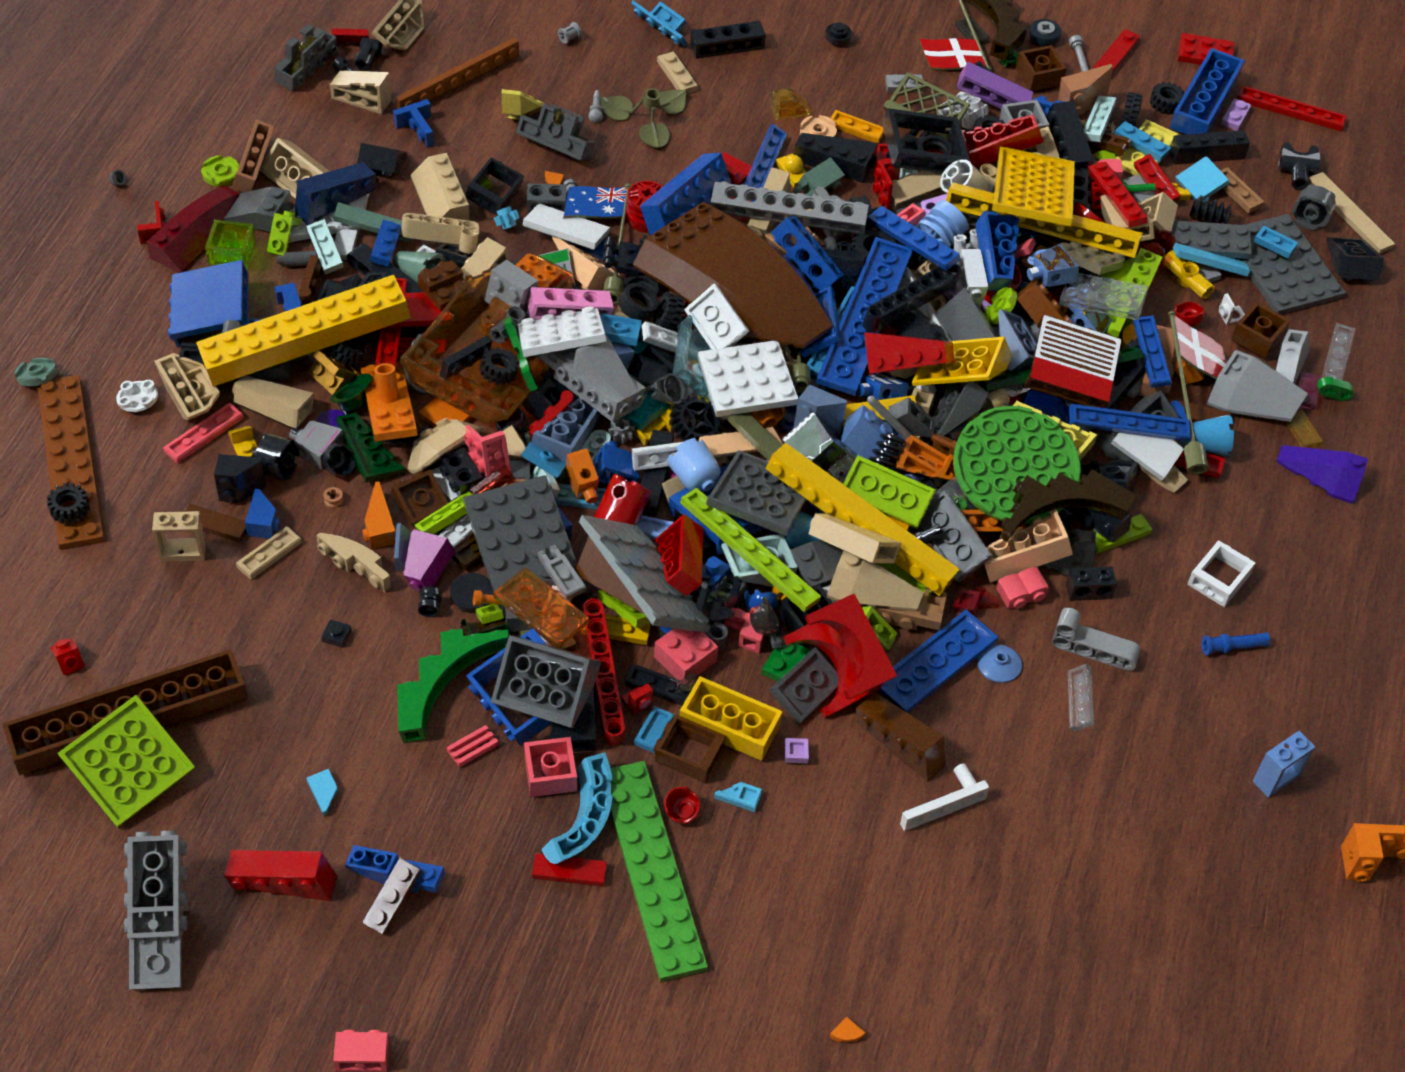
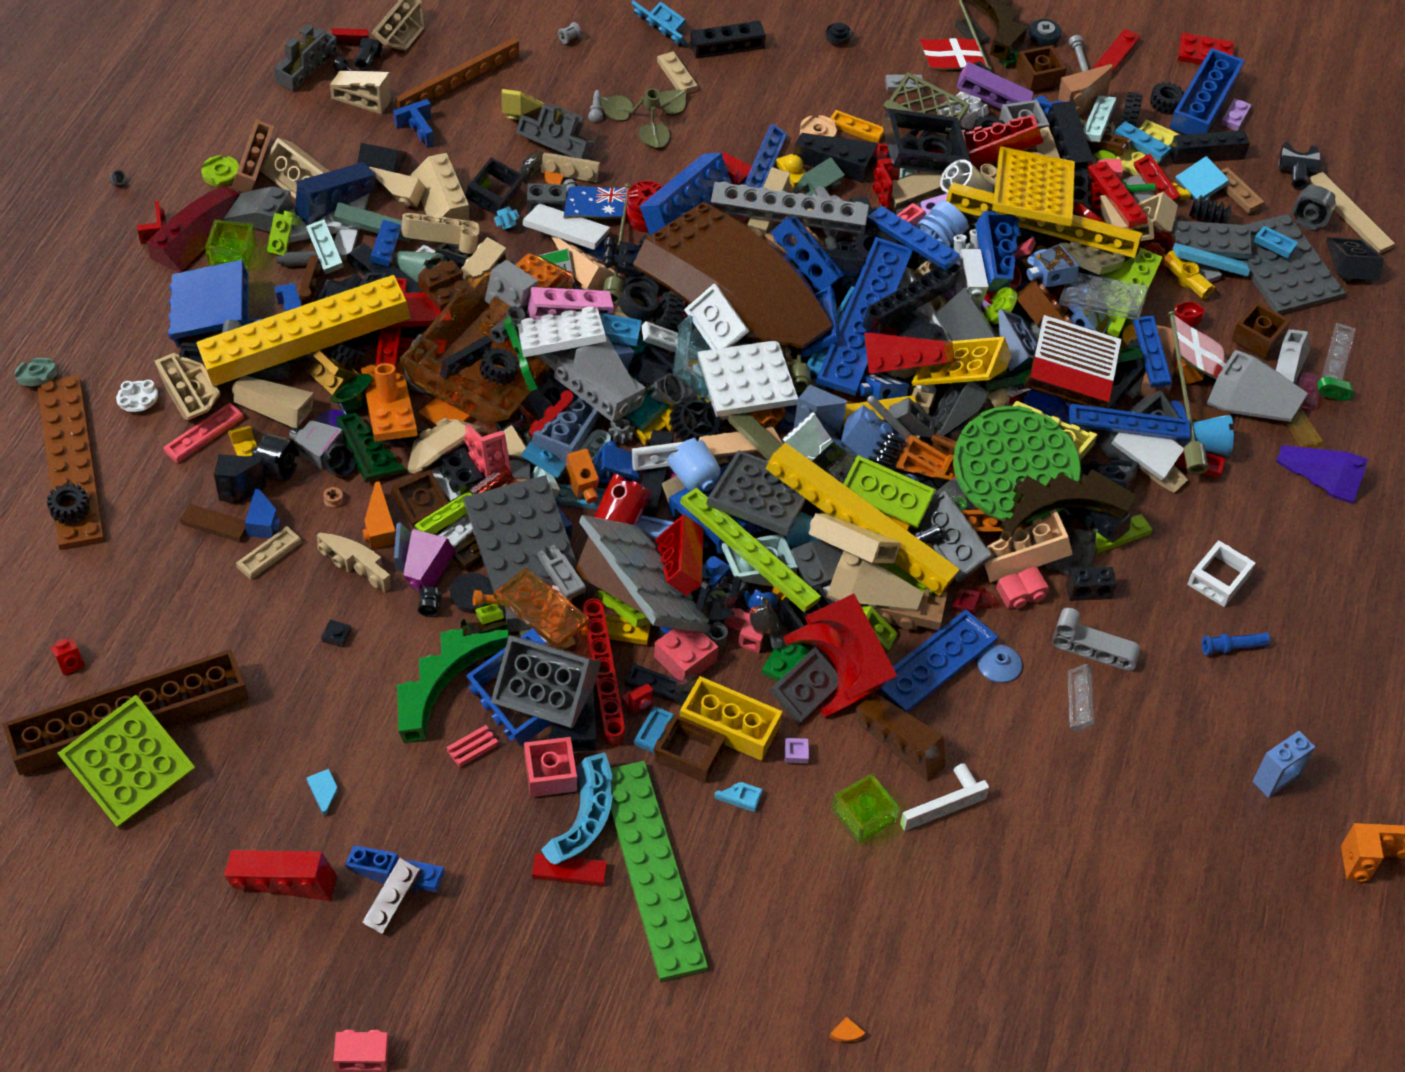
light grey wedge [124,831,188,989] -> none
tan window [152,511,206,562] -> none
red hair [664,786,701,825] -> none
clear yellow slope [771,88,811,120] -> none
white bracket [1219,293,1245,325] -> none
red tile [1236,85,1347,132] -> none
none -> tan slope [369,167,426,207]
none -> clear smoke brick [519,151,544,183]
none -> tan plate [541,152,600,183]
none -> clear neon green brick [831,773,900,843]

